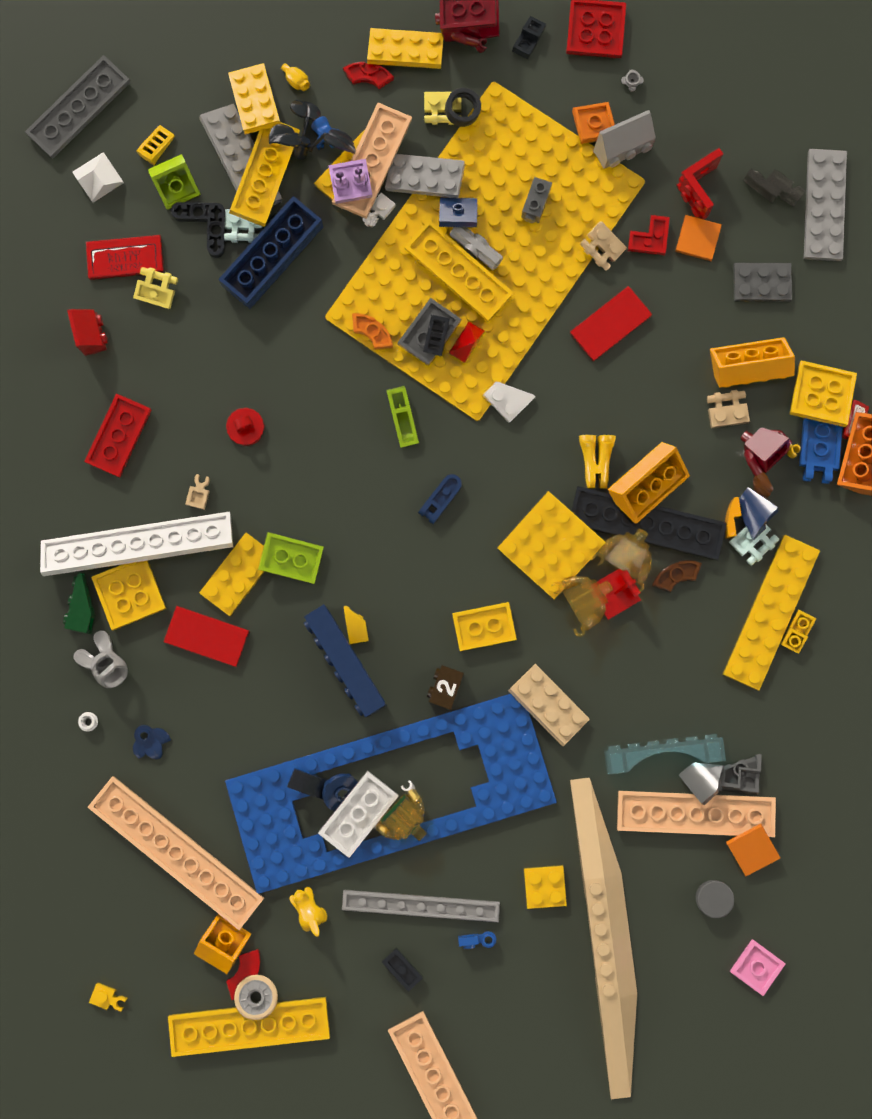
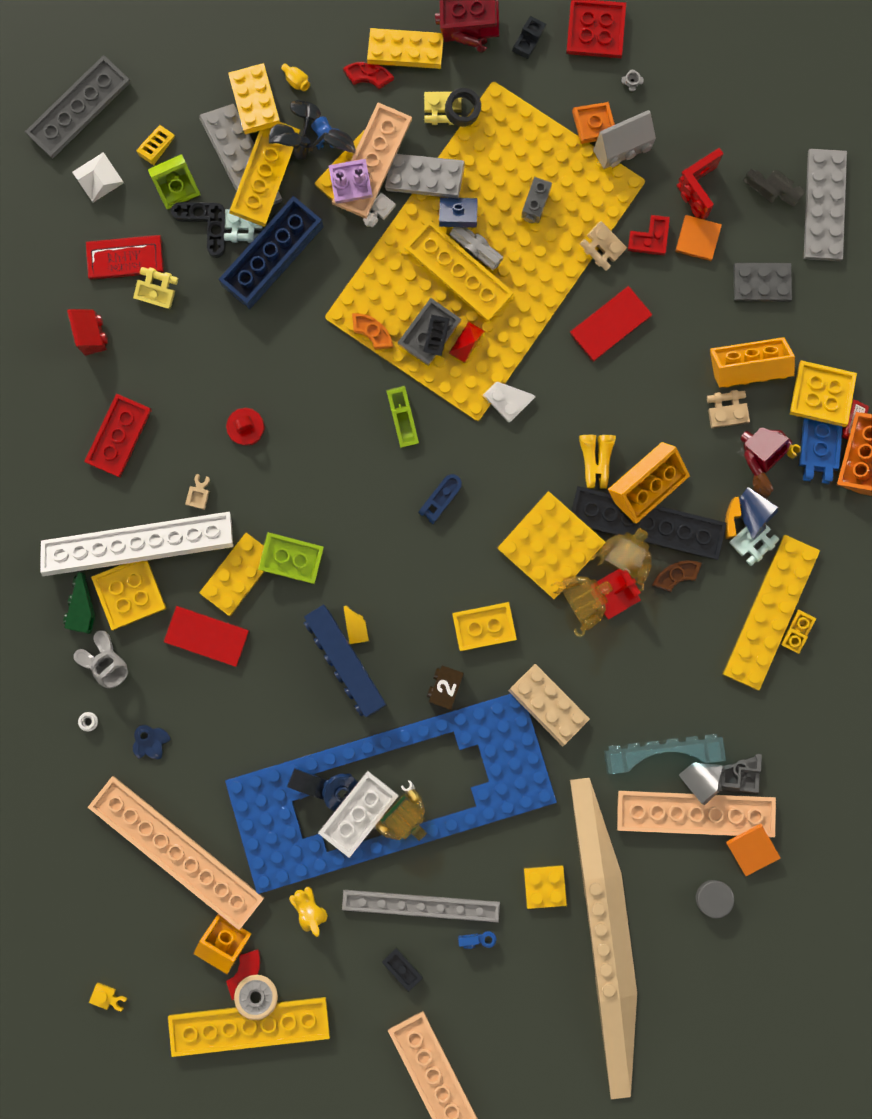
bright pink tile [730,939,786,996] -> none

